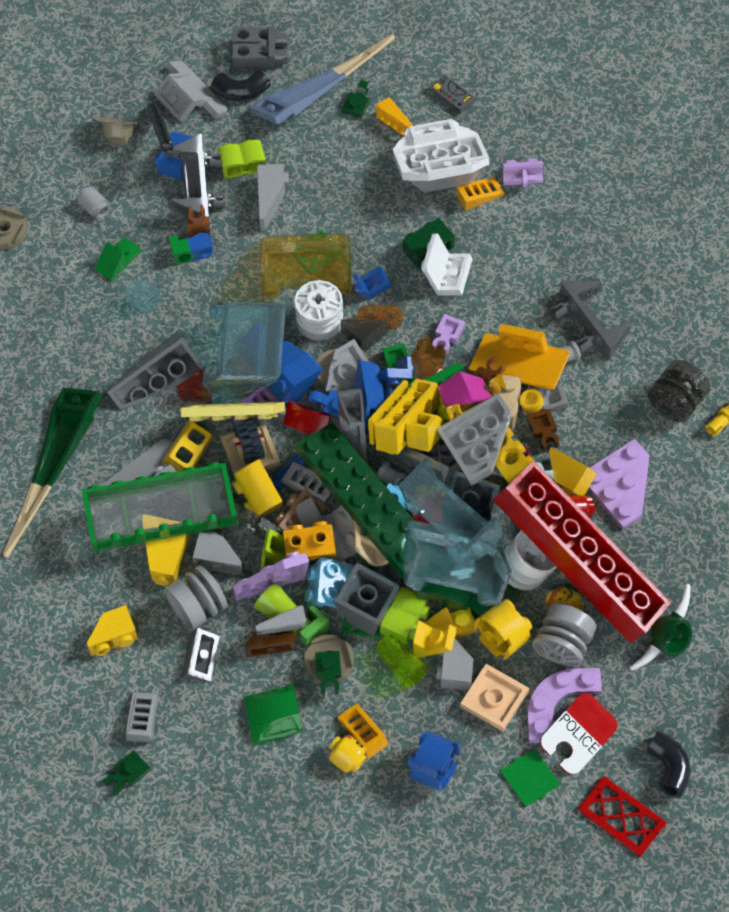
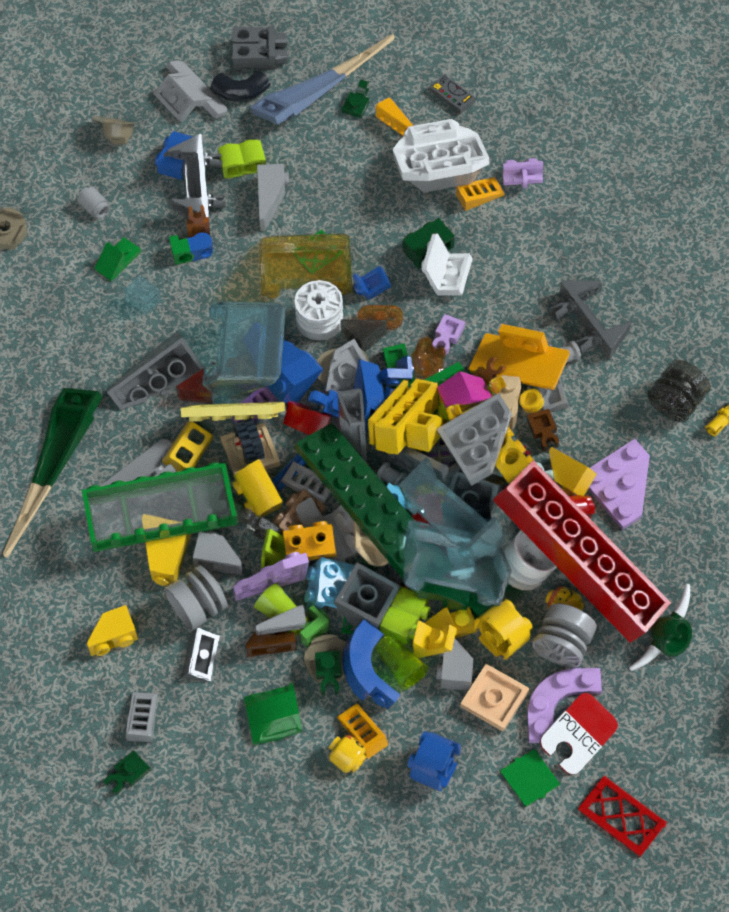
black axle [147,102,174,153] -> none
black cylinder [647,730,691,798] -> none
none -> blue arch [342,619,400,709]

